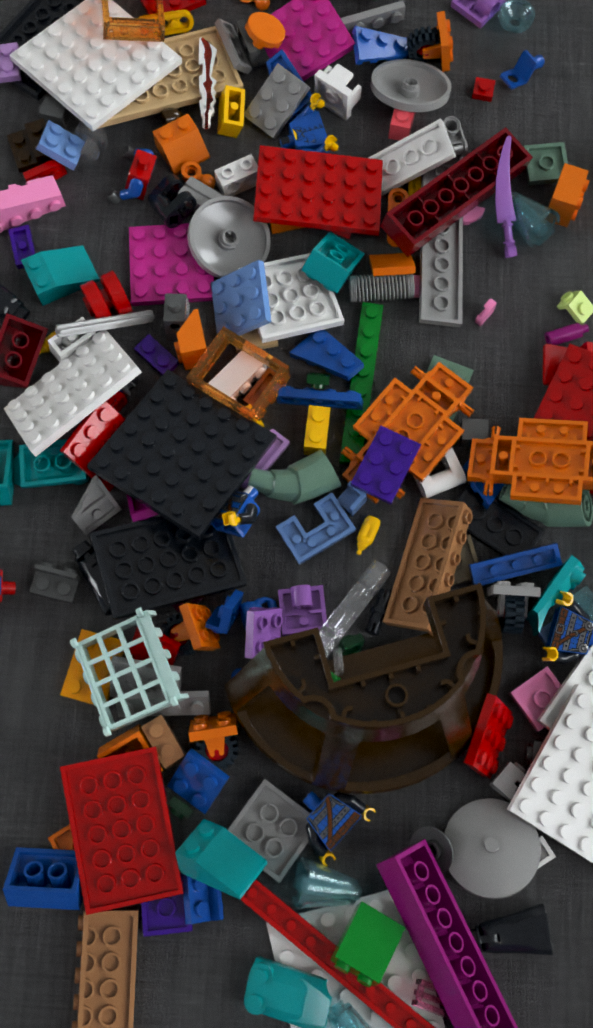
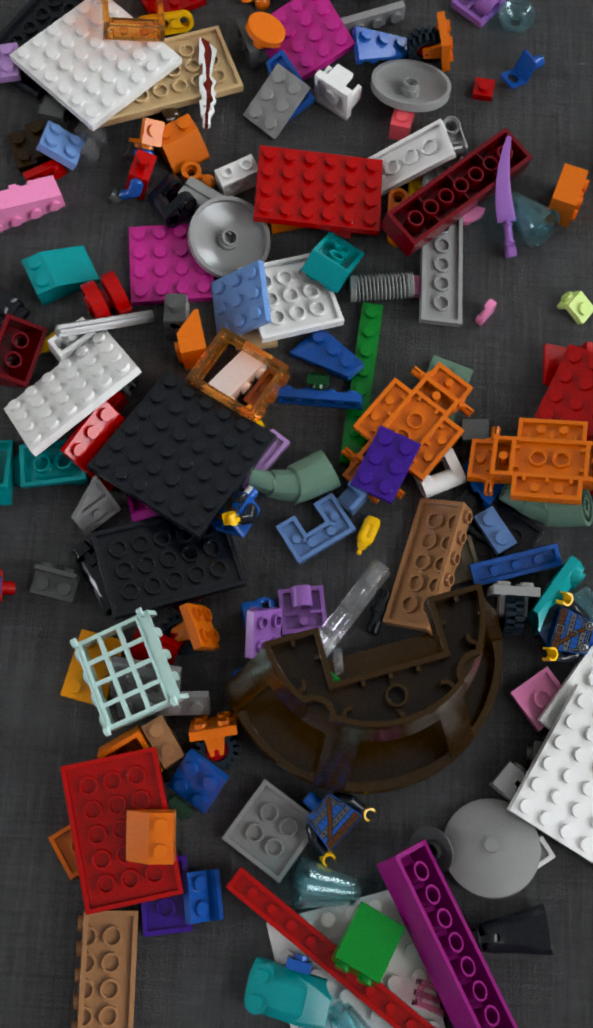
blue slope [3,847,83,910] -> none
dark purple plate [8,225,36,269] -> none
dark purple plate [134,334,179,376] -> none
teal slope [175,819,267,900] -> none
blue bracket [205,590,244,634] -> none
light grey tile [214,18,252,74] -> none
yellow brick [217,85,245,138] -> none
blue torso [279,93,339,154] -> none
yellow brick [304,405,331,455] -> none
clear green plate [337,633,365,657] -> none
orange tile [369,253,416,276] -> none
red plate [464,693,513,779] -> none
sand green plate [523,142,568,186] -> none
magenta cylinder [545,323,589,345] -> none
none -> orange slope [126,809,176,865]
none -> orange bracket [128,117,165,150]
none -> blue plate [285,952,312,975]
none -> medium blue plate [473,506,517,556]

